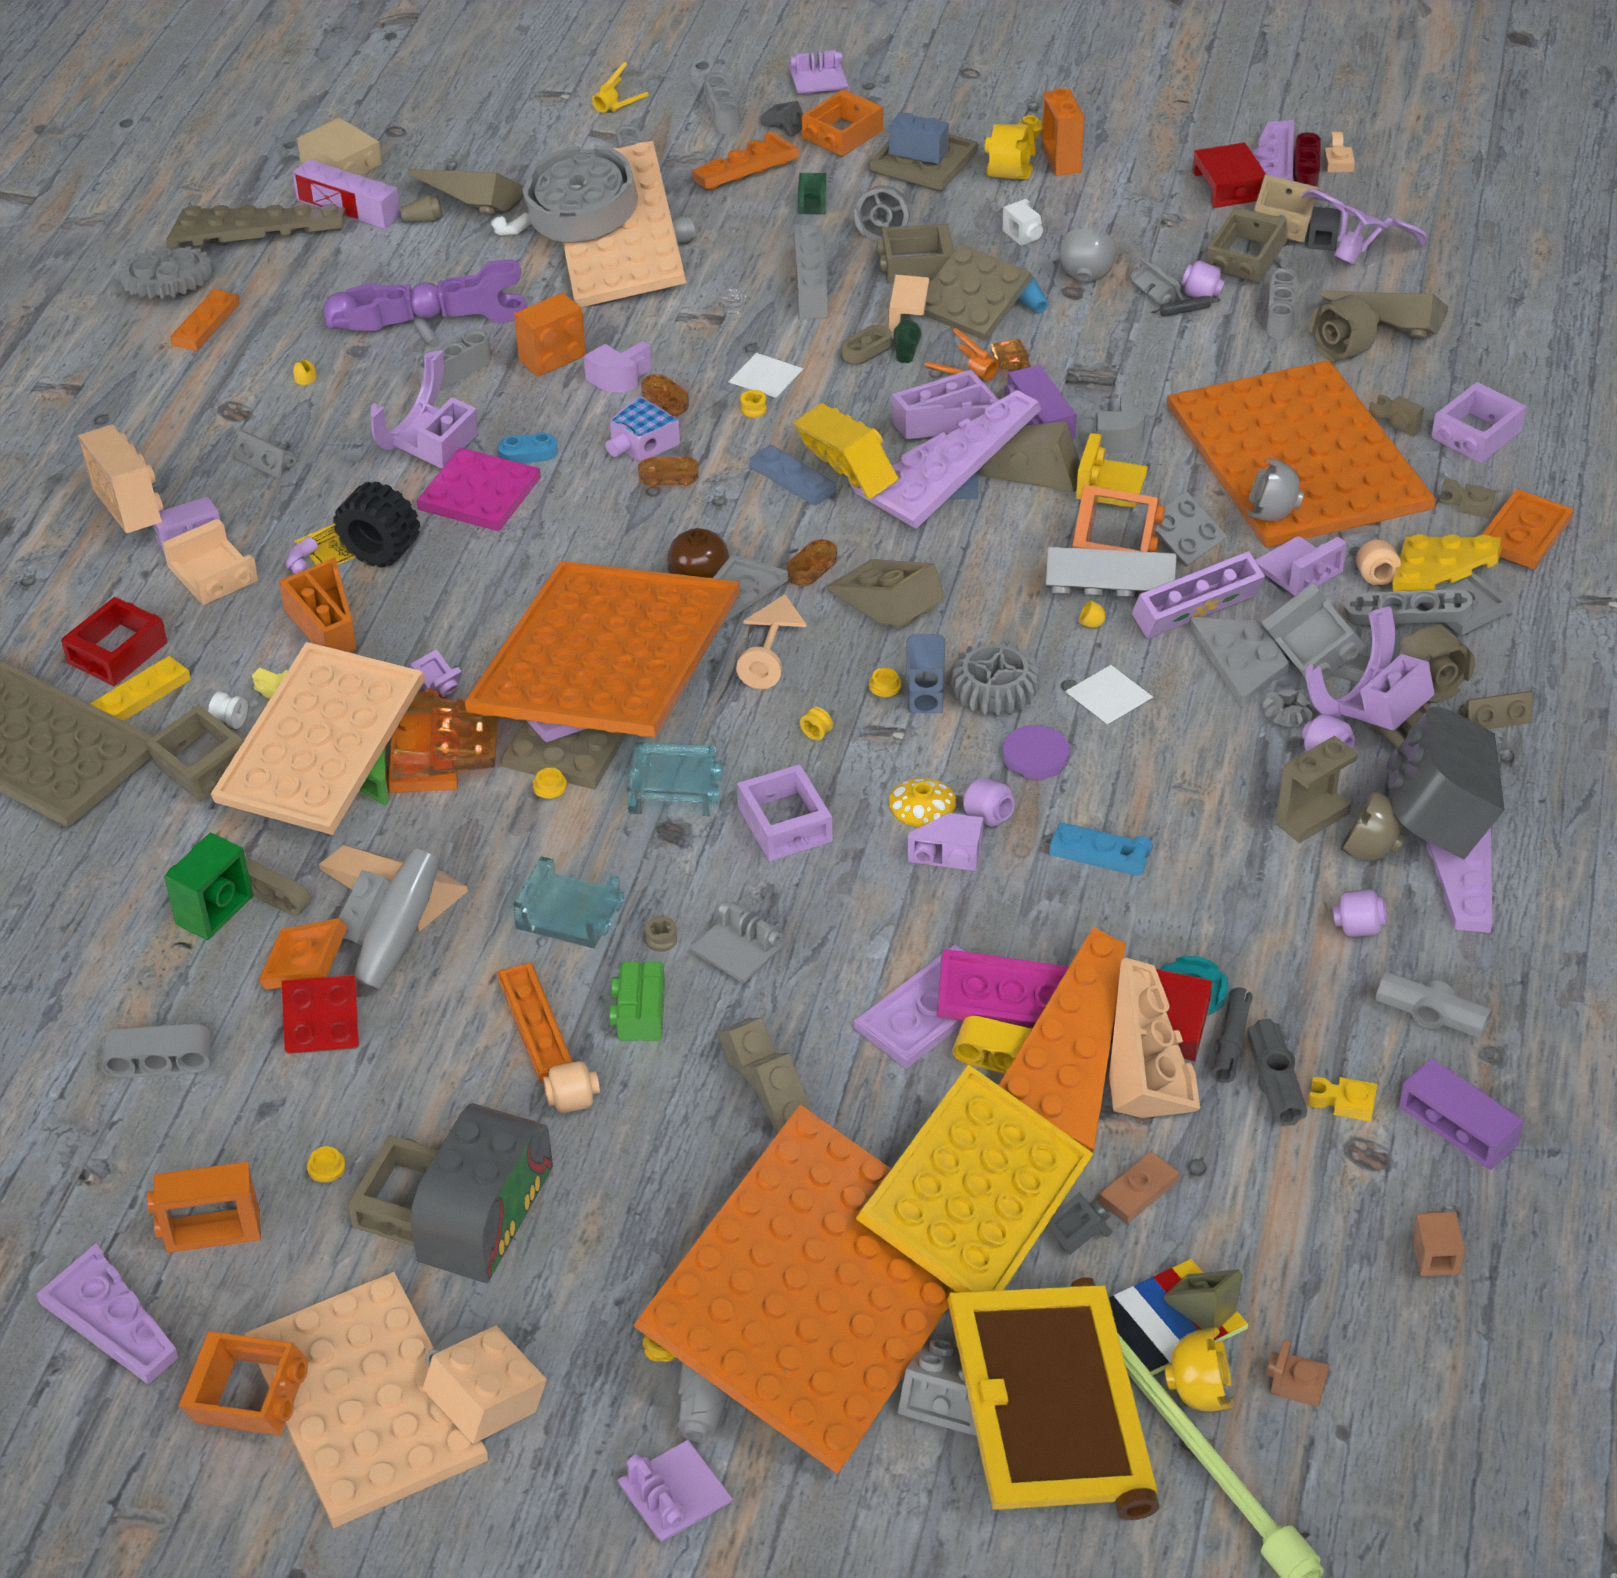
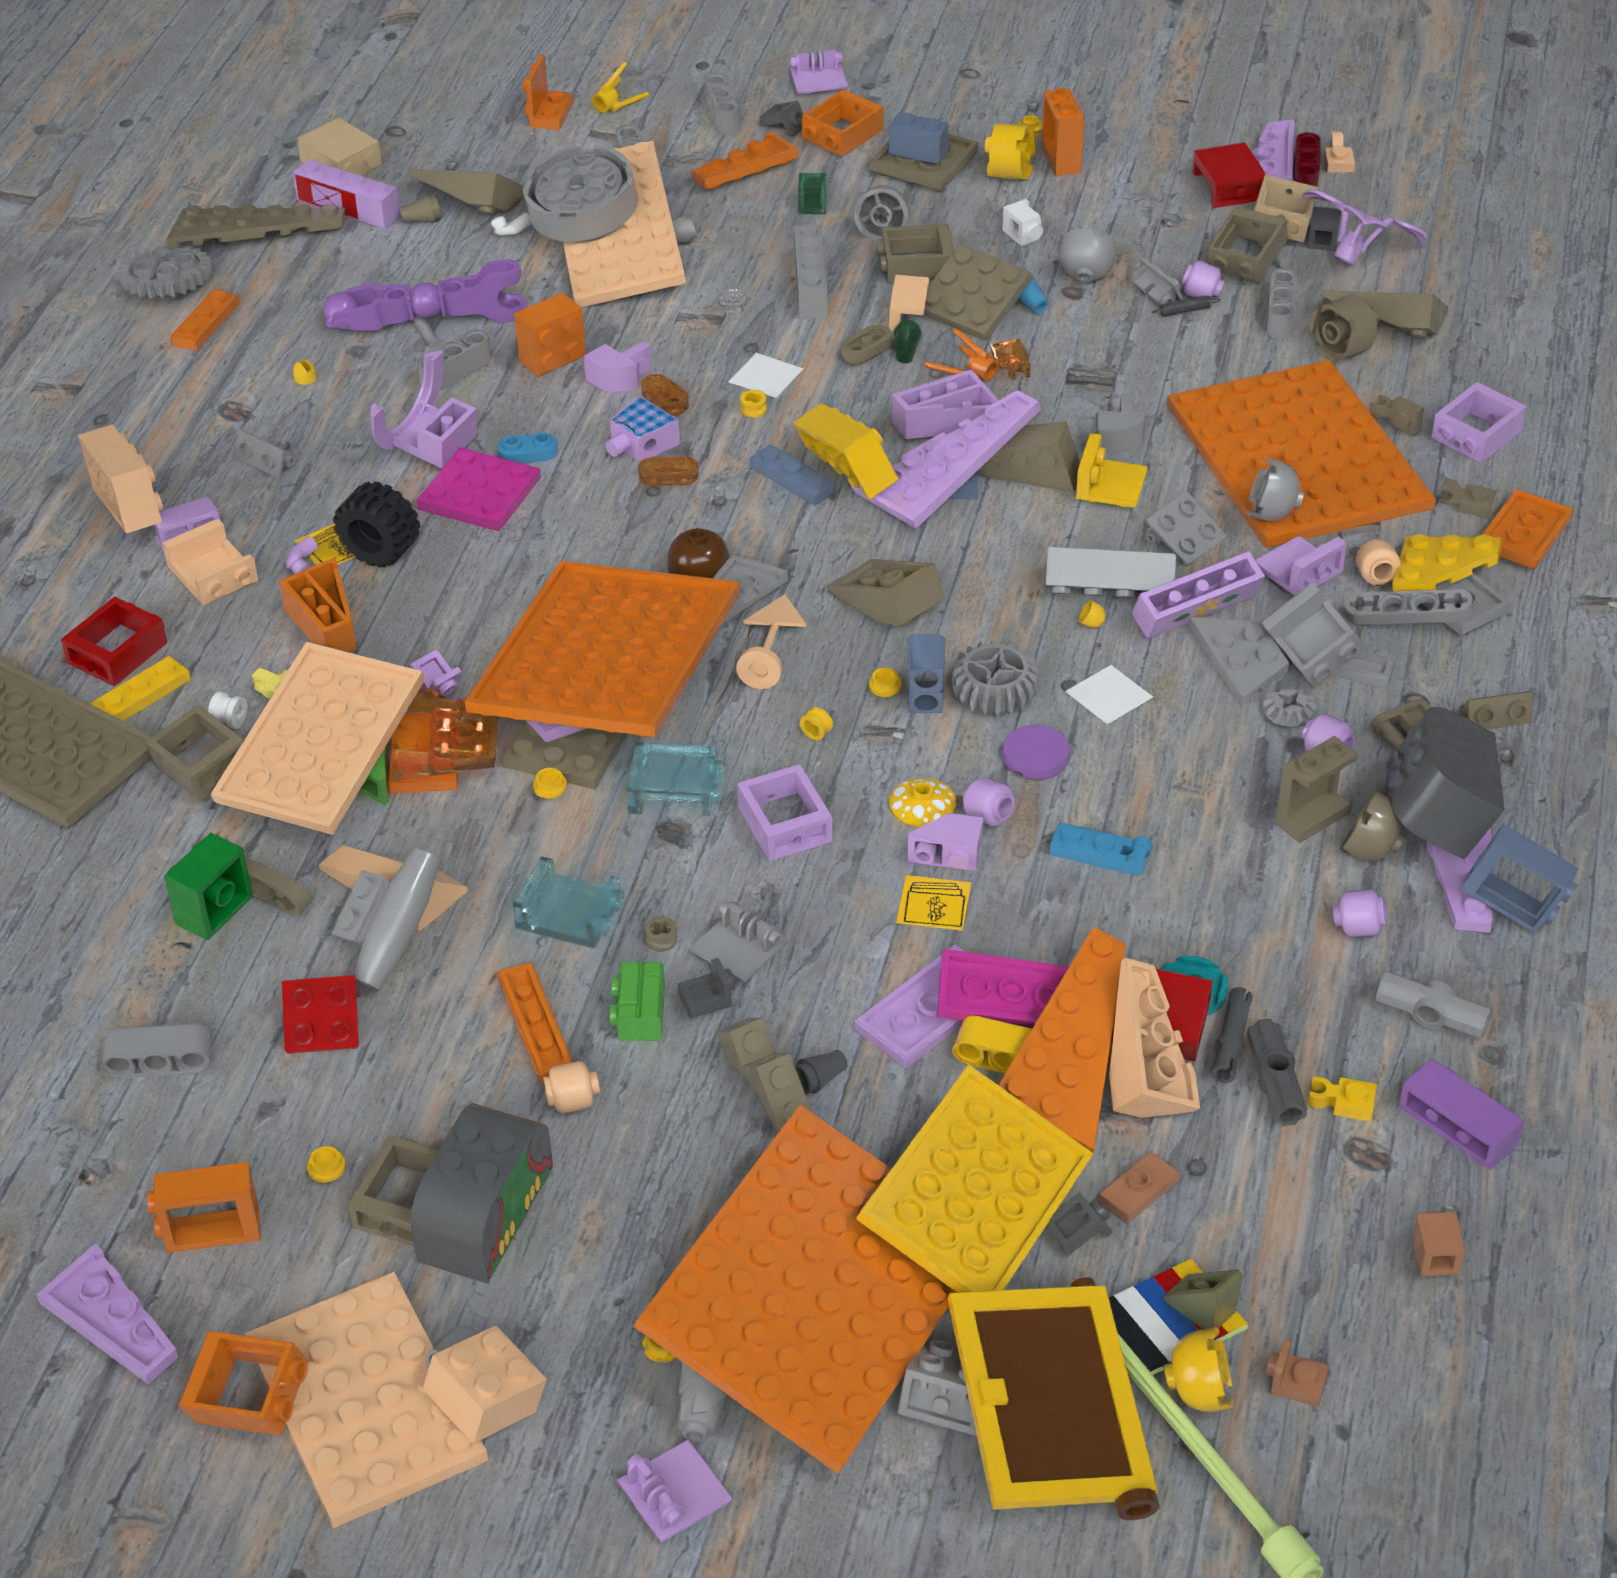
orange plate [258,918,347,990] -> none
clear orange plate [787,539,837,587] -> none
medium lavender brick [1004,365,1077,439] -> none
orange window [1072,485,1165,553] -> none
lavender piece [1306,606,1435,731] -> none
dark tan brick [1398,624,1475,703] -> none
none -> orange bracket [523,55,574,130]
none -> dark grey bracket [677,958,735,1018]
none -> dark grey cone [795,1050,848,1094]
none -> yellow sticker [896,875,972,931]
none -> sand blue window [1461,824,1579,934]

